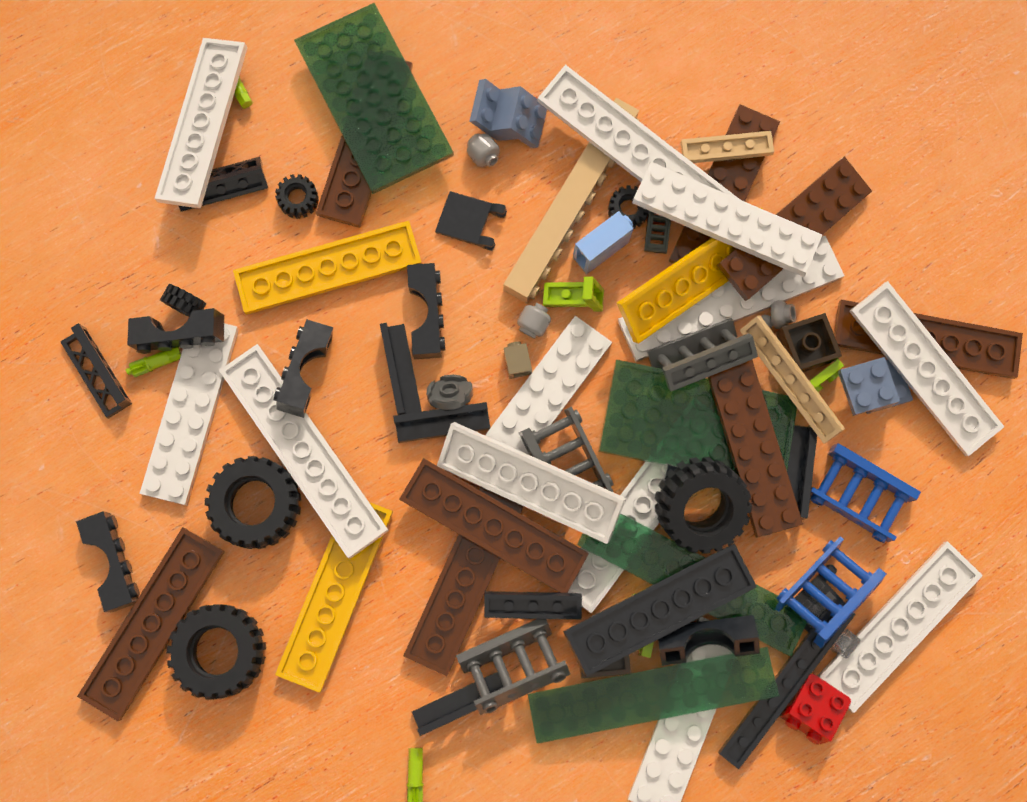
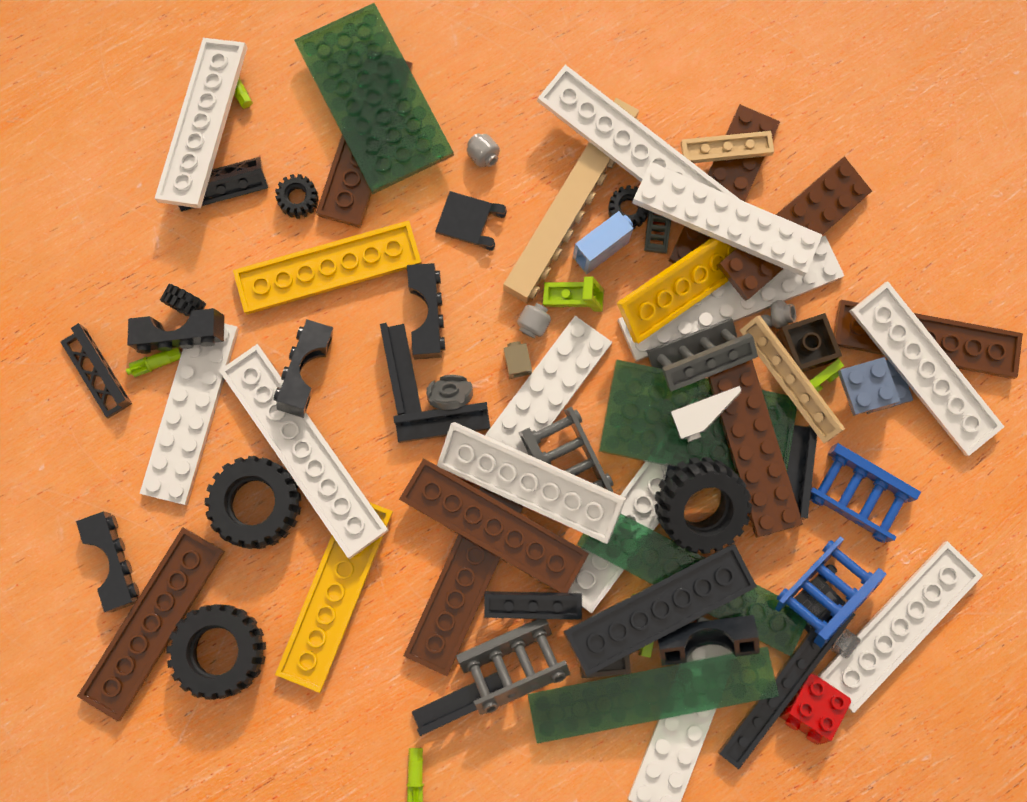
sand blue bracket [469,79,547,148] -> none
none -> white slope [671,386,741,442]

